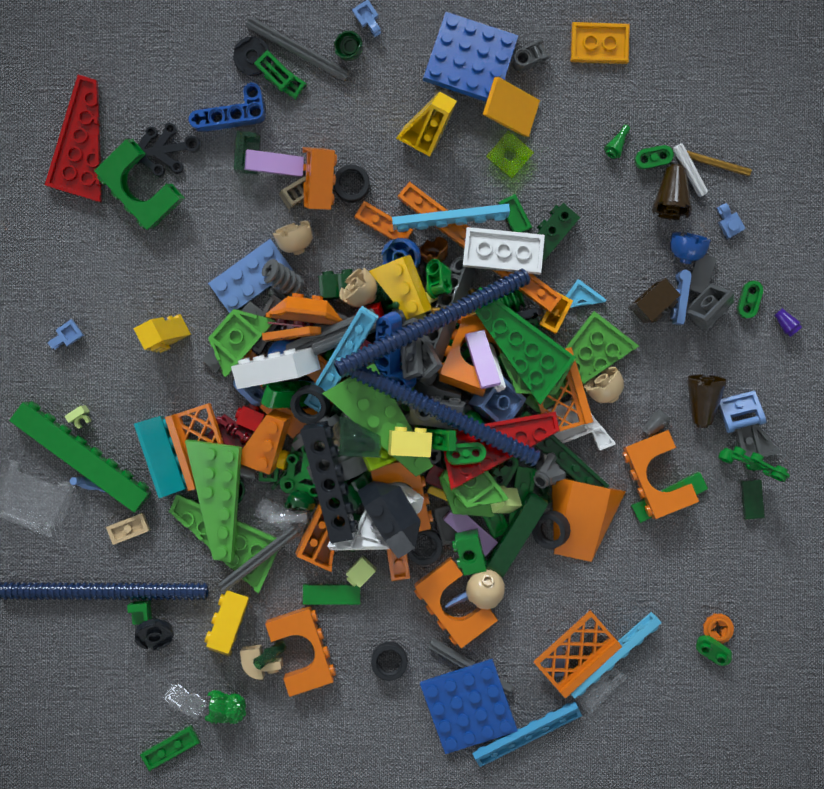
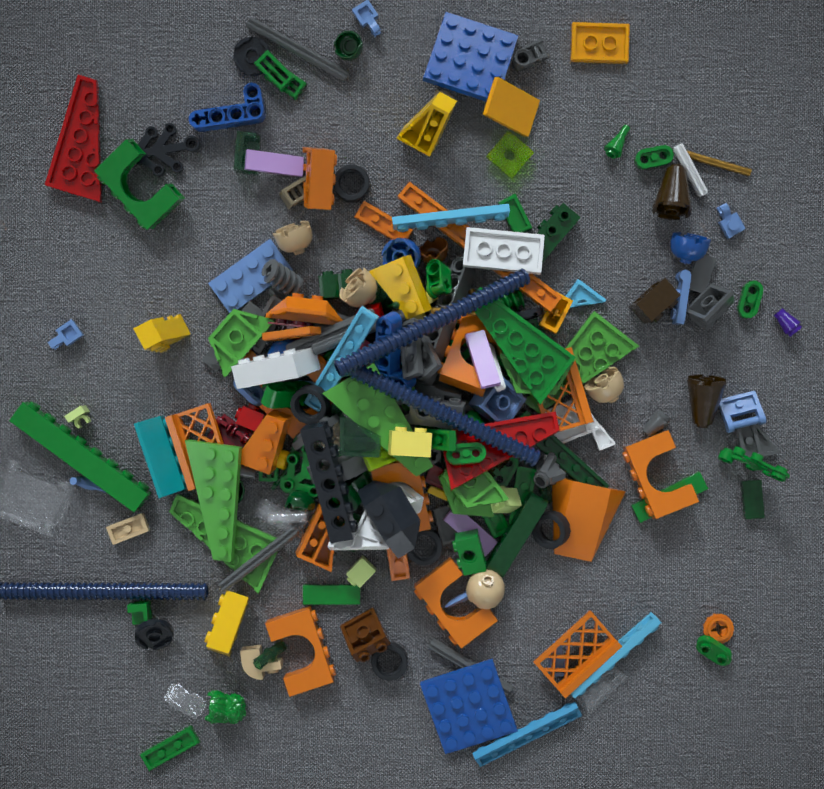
none -> reddish brown plate [340,608,391,662]

